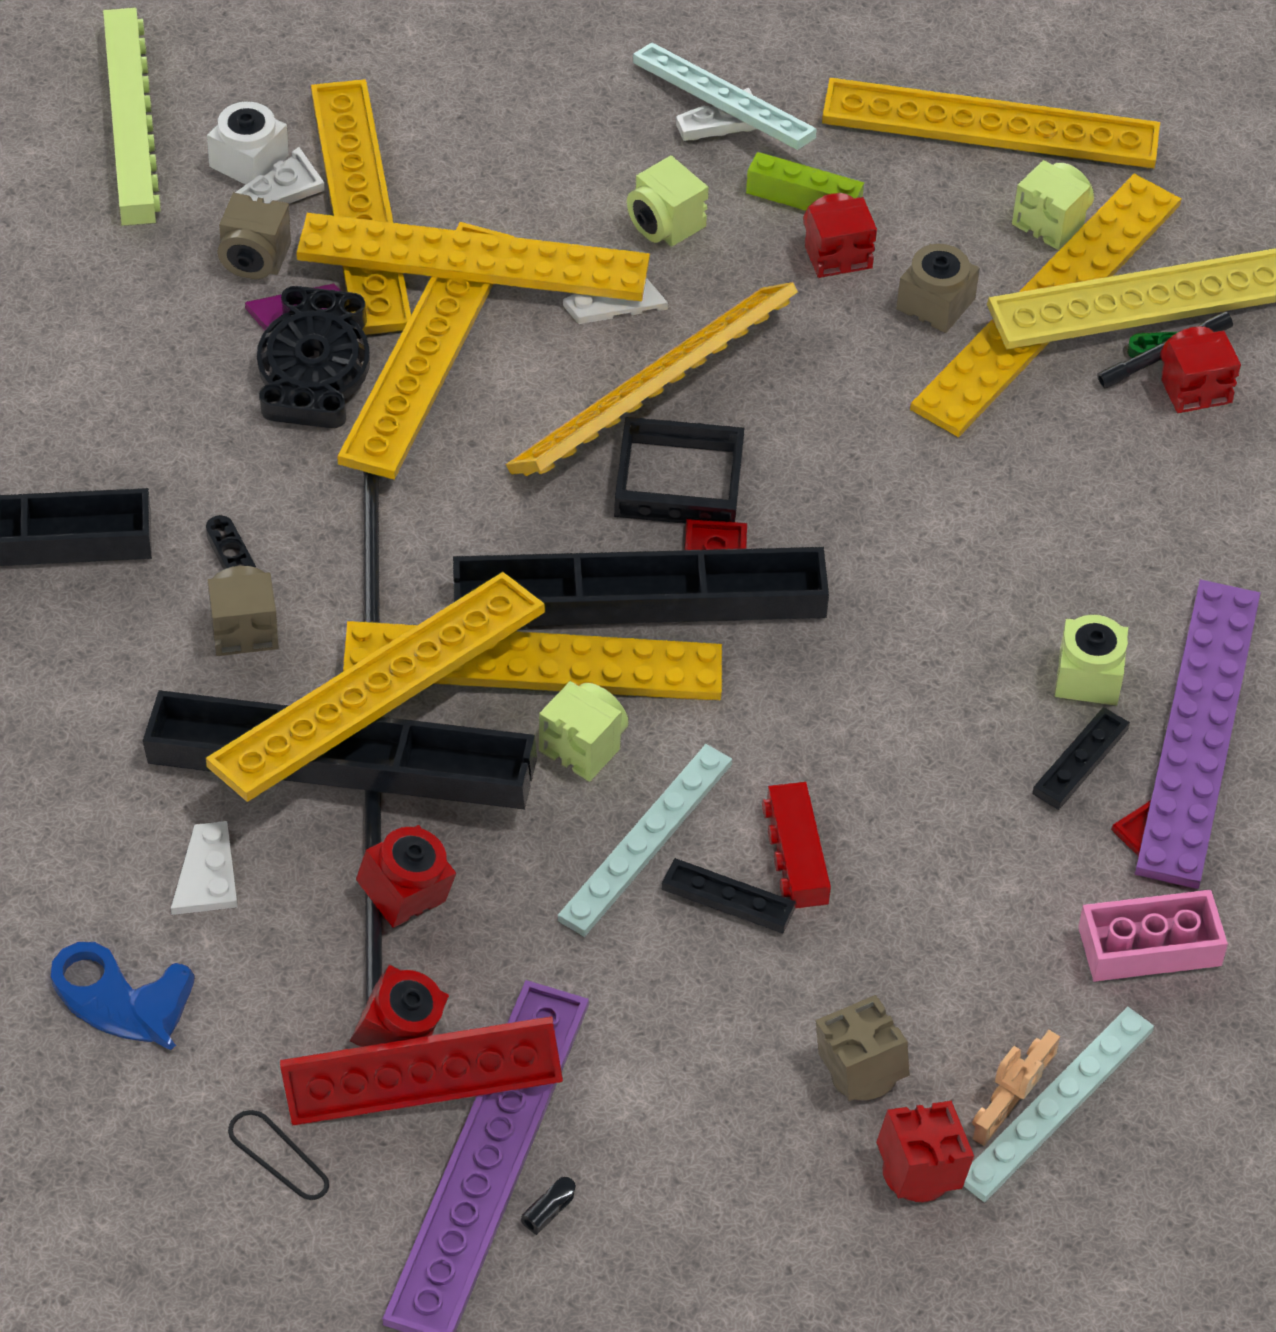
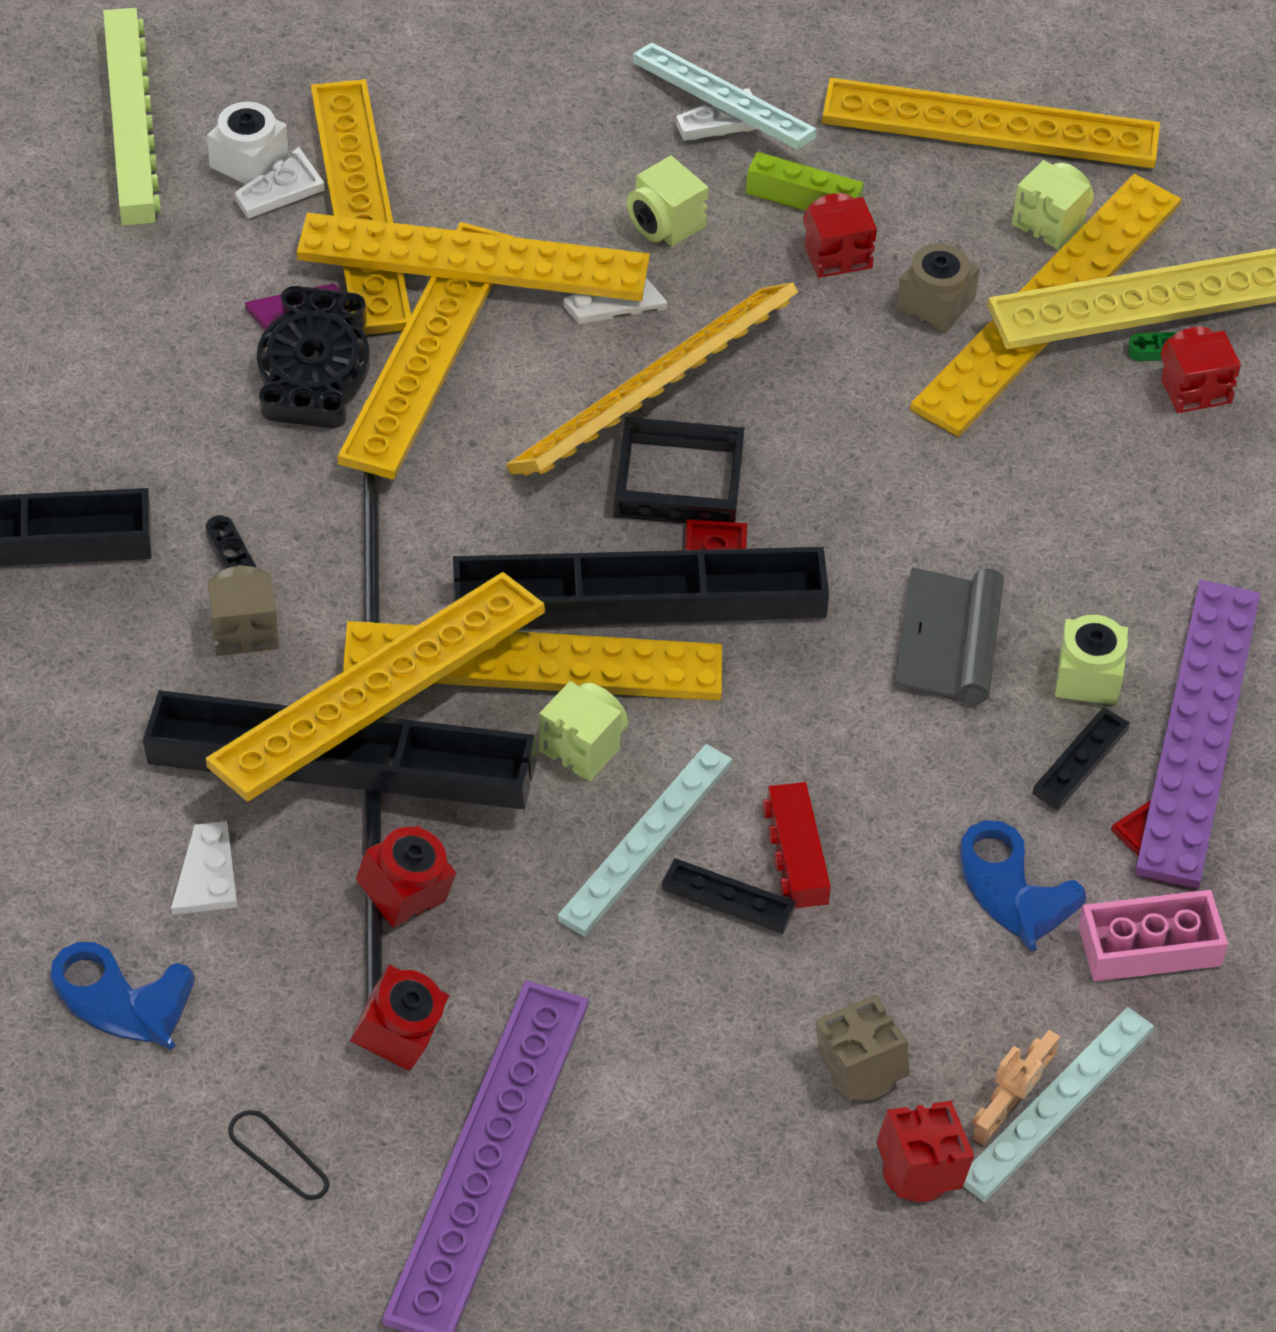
dark tan piece [217,192,291,279] -> none
red plate [280,1016,563,1126] -> none
black bar [521,1177,576,1235] -> none
black piece [1097,311,1233,389] -> none
none -> dark grey door [894,567,1004,704]
none -> blue animal [960,820,1086,951]

